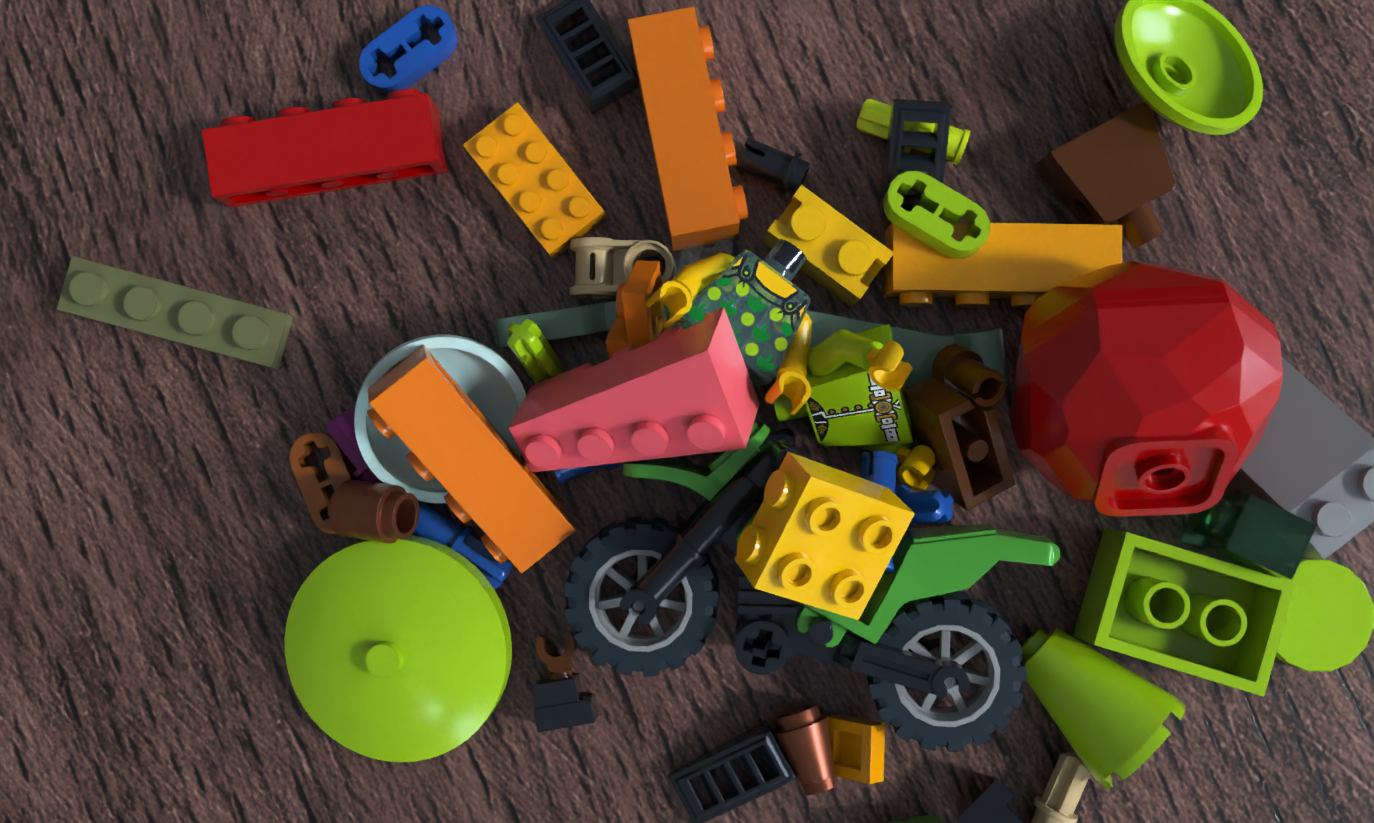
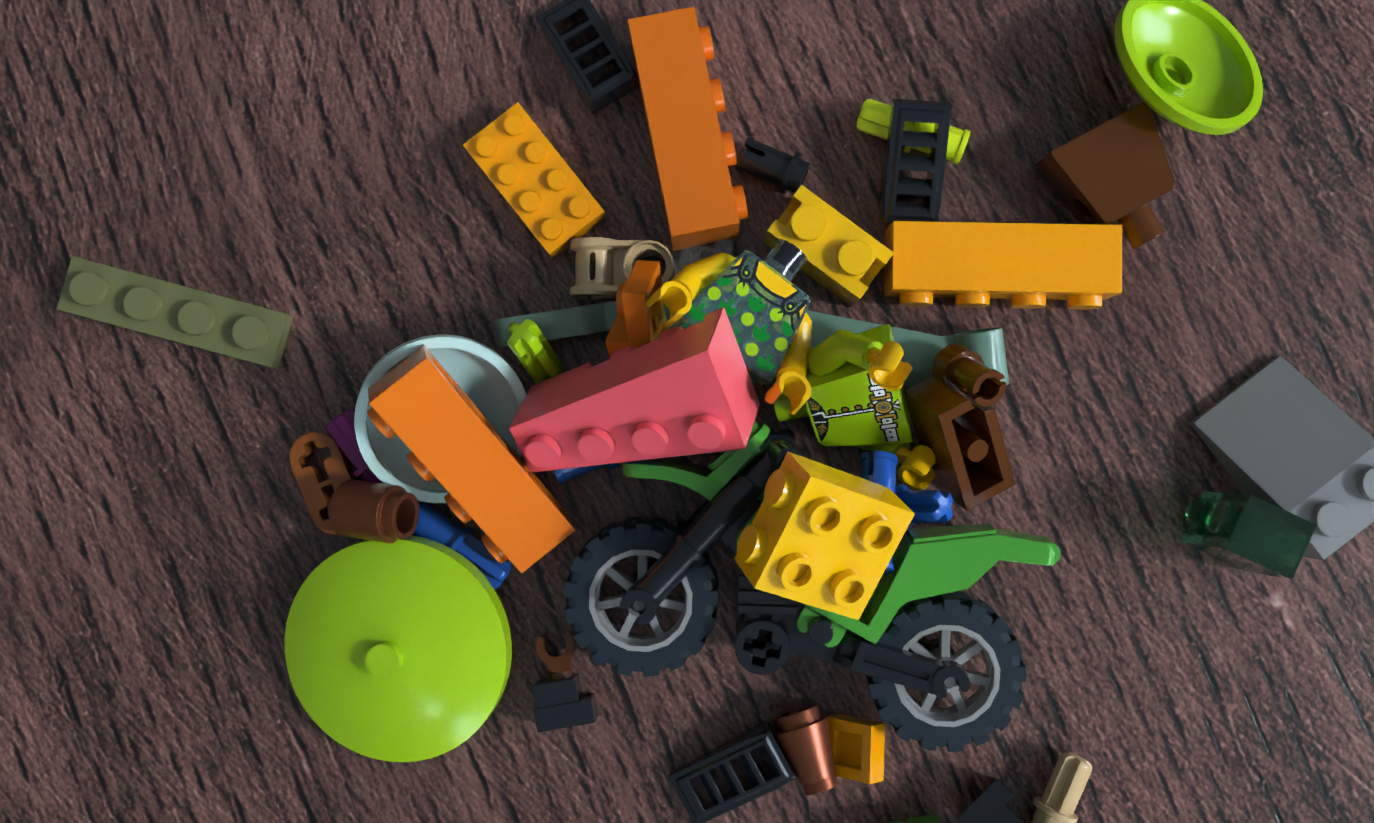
red brick [202,89,448,208] -> none
blue beam [359,5,458,95] -> none
lime beam [883,171,990,259] -> none
red rock [1009,261,1283,517] -> none
lime cone [1021,627,1186,790] -> none
lime brick [1073,528,1296,697] -> none
lime tile [1270,559,1374,671] -> none

